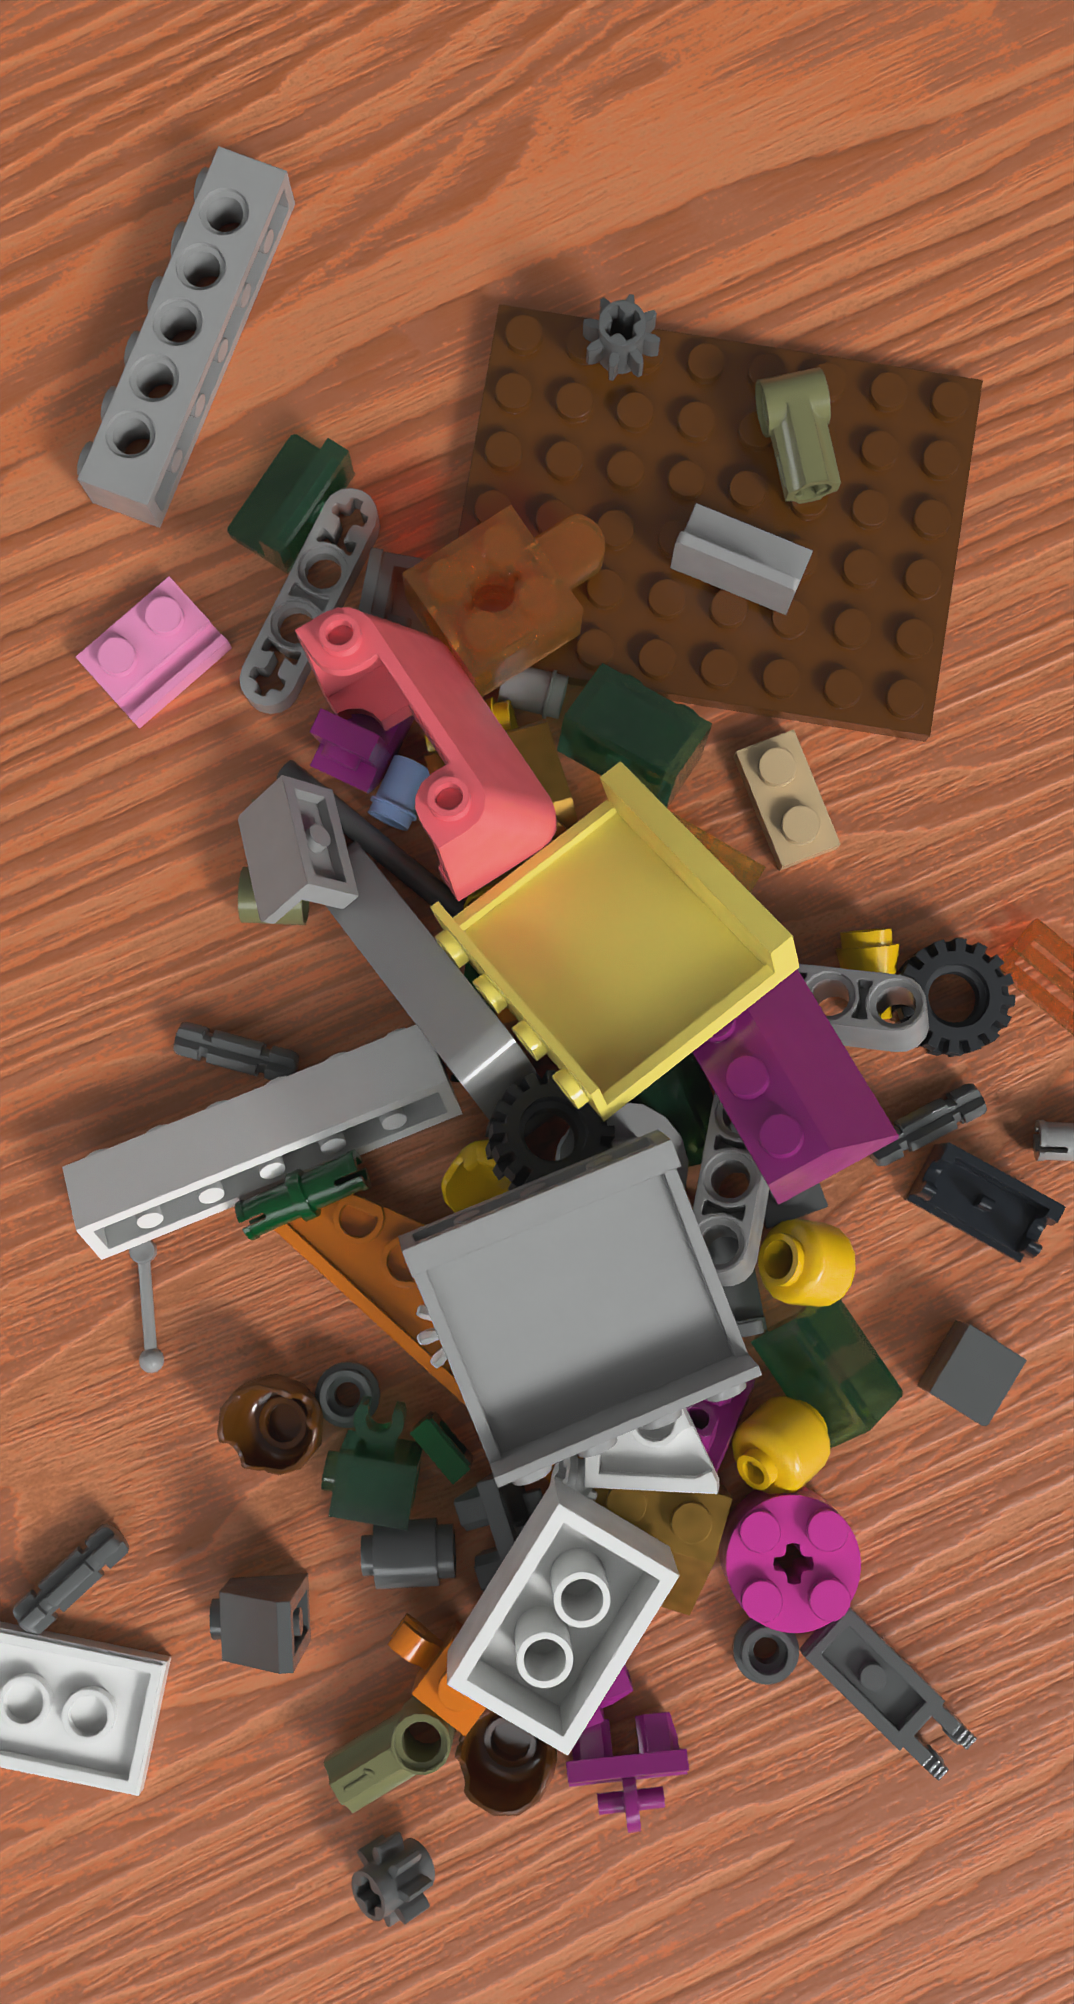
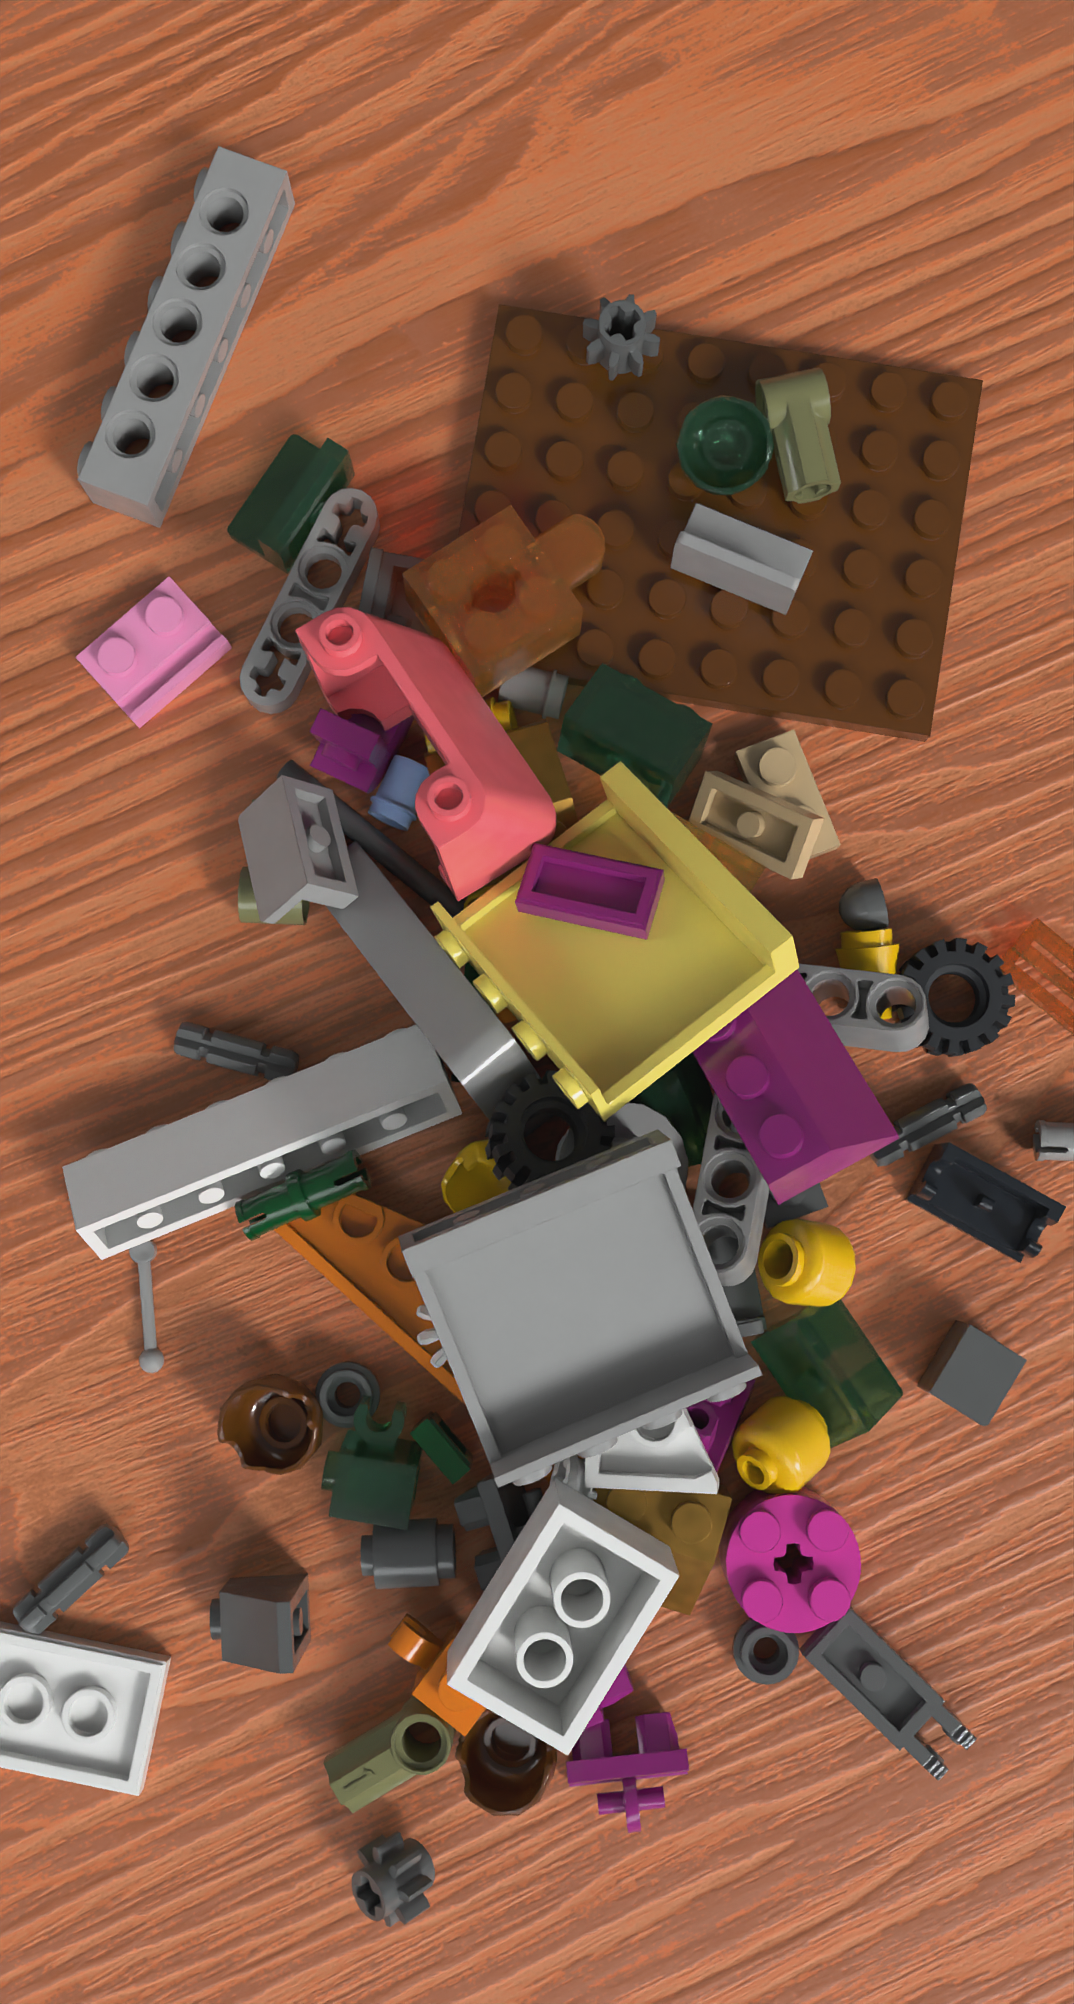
none -> magenta tile [515,843,665,940]
none -> clear green hair [676,395,774,496]
none -> tan plate [686,771,824,880]
none -> dark grey hinge [839,878,889,932]

